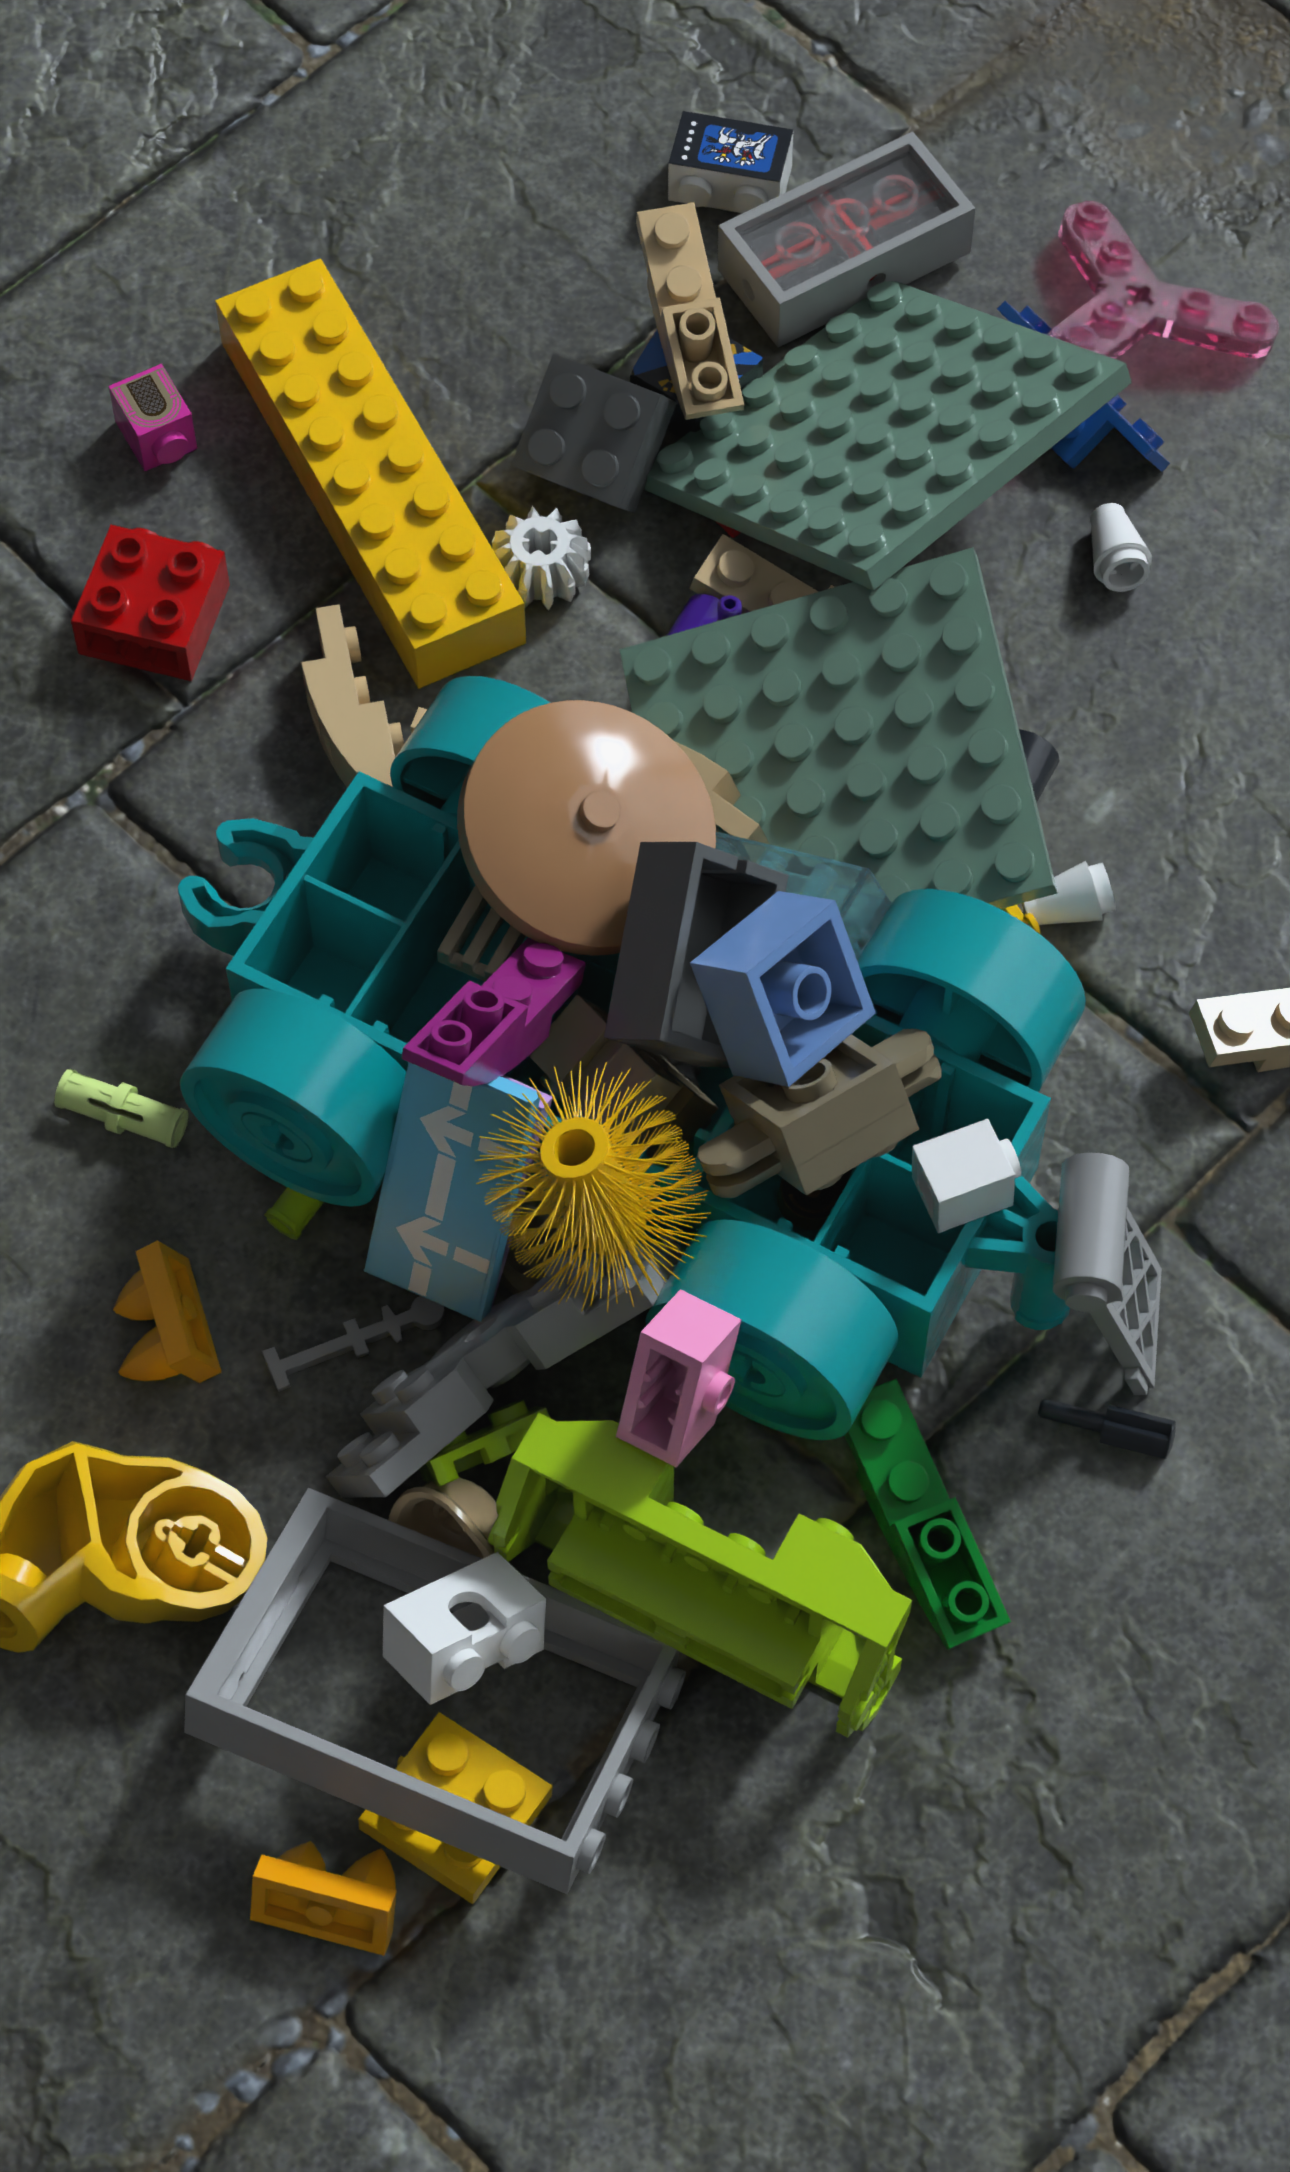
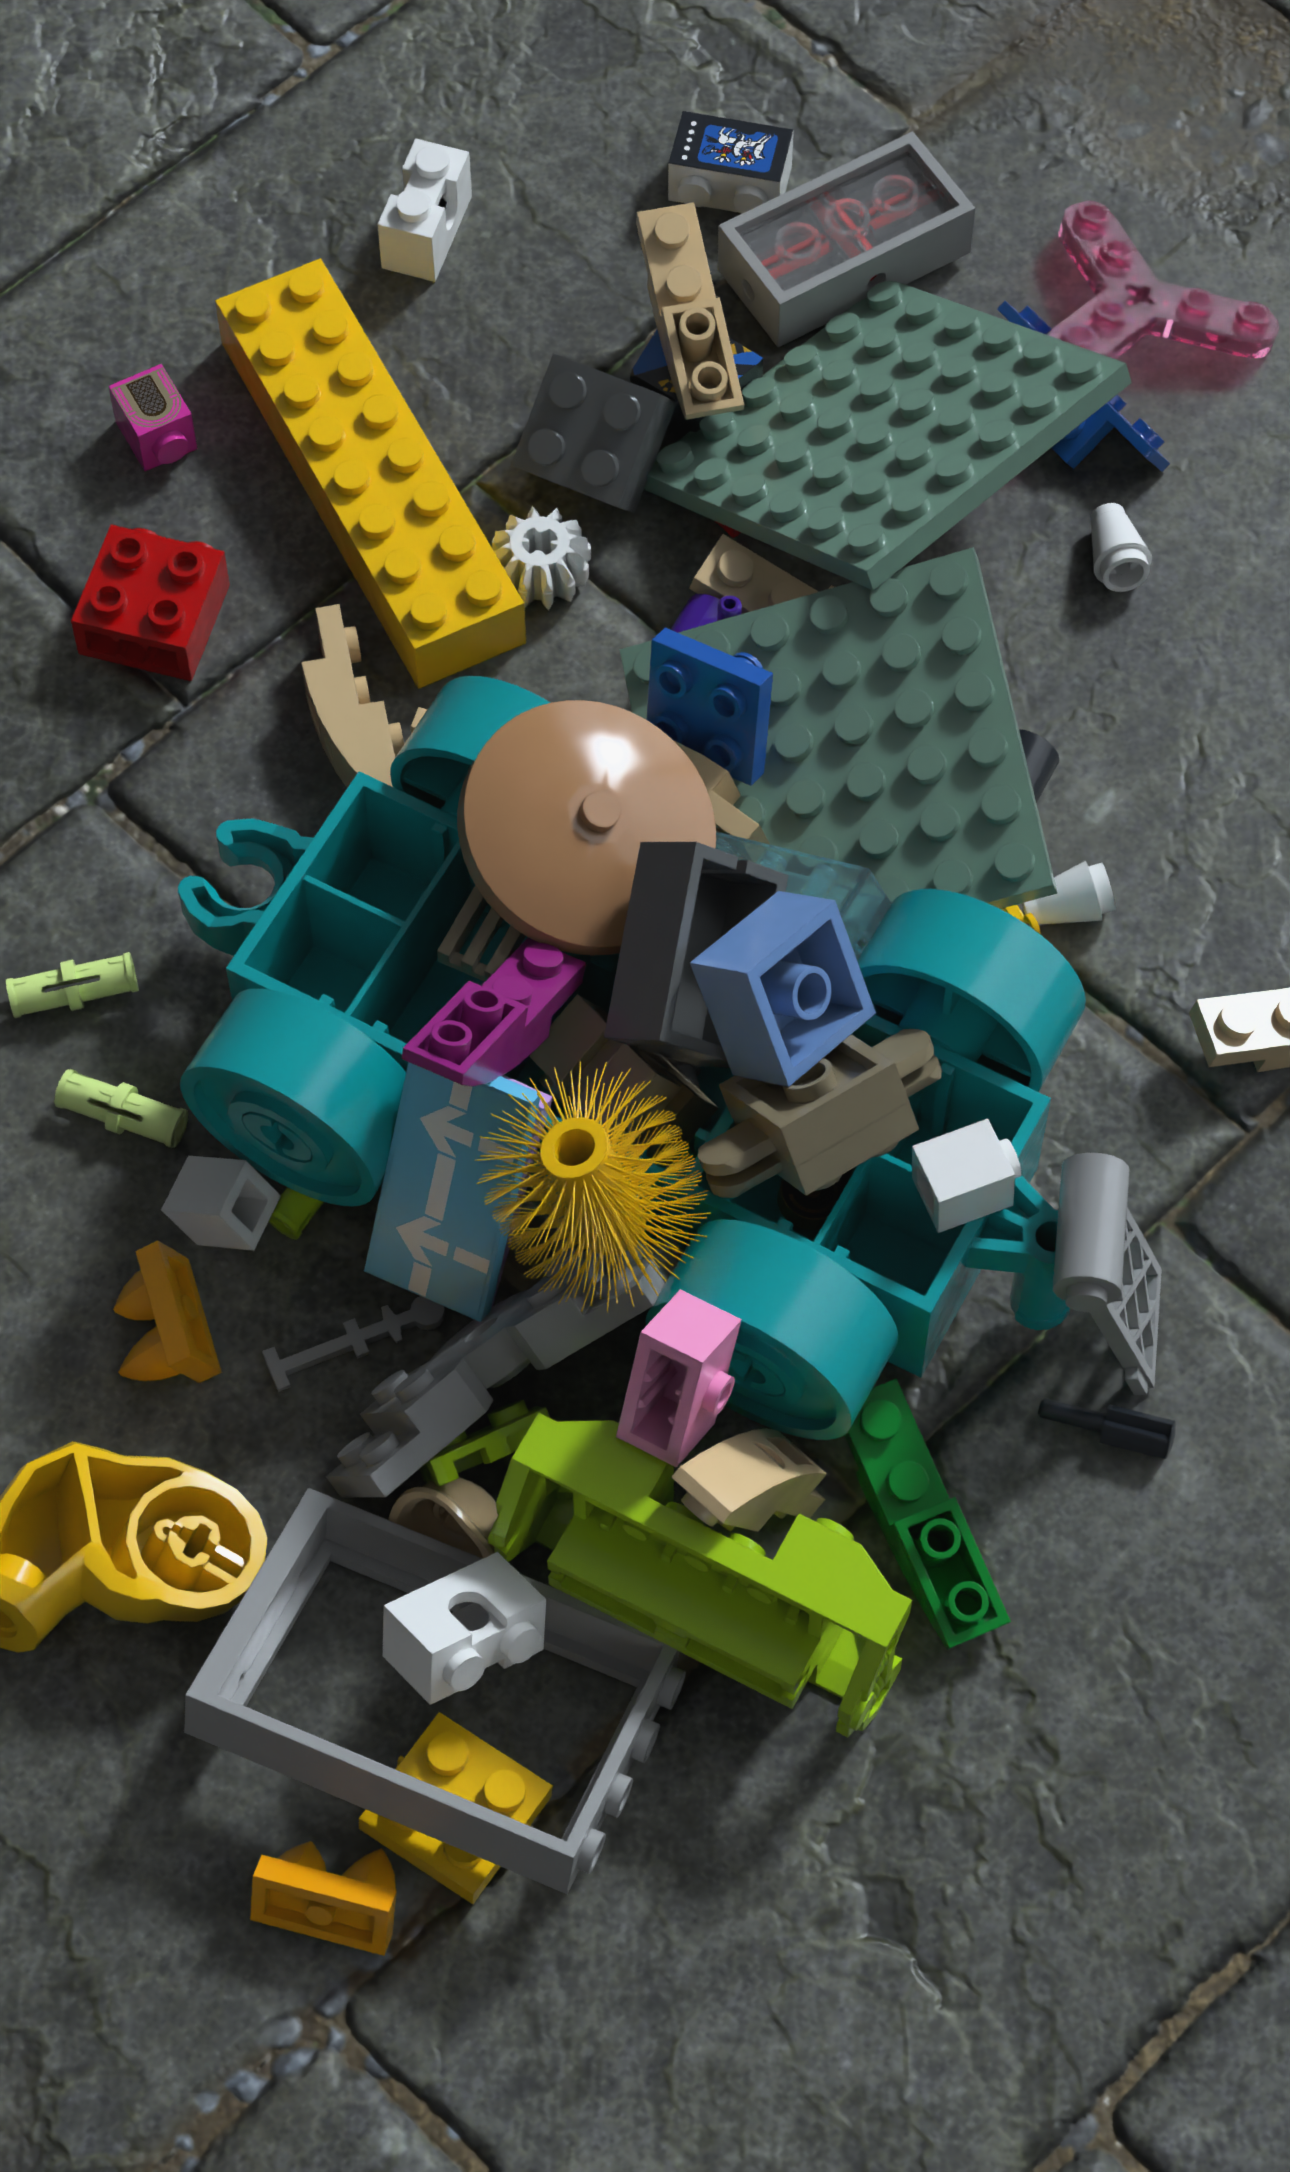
none -> yellowish green pin [6,952,139,1018]
none -> white brick [161,1156,281,1251]
none -> white brick [377,138,472,282]
none -> blue plate [646,628,773,786]
none -> tan slope [672,1428,827,1532]

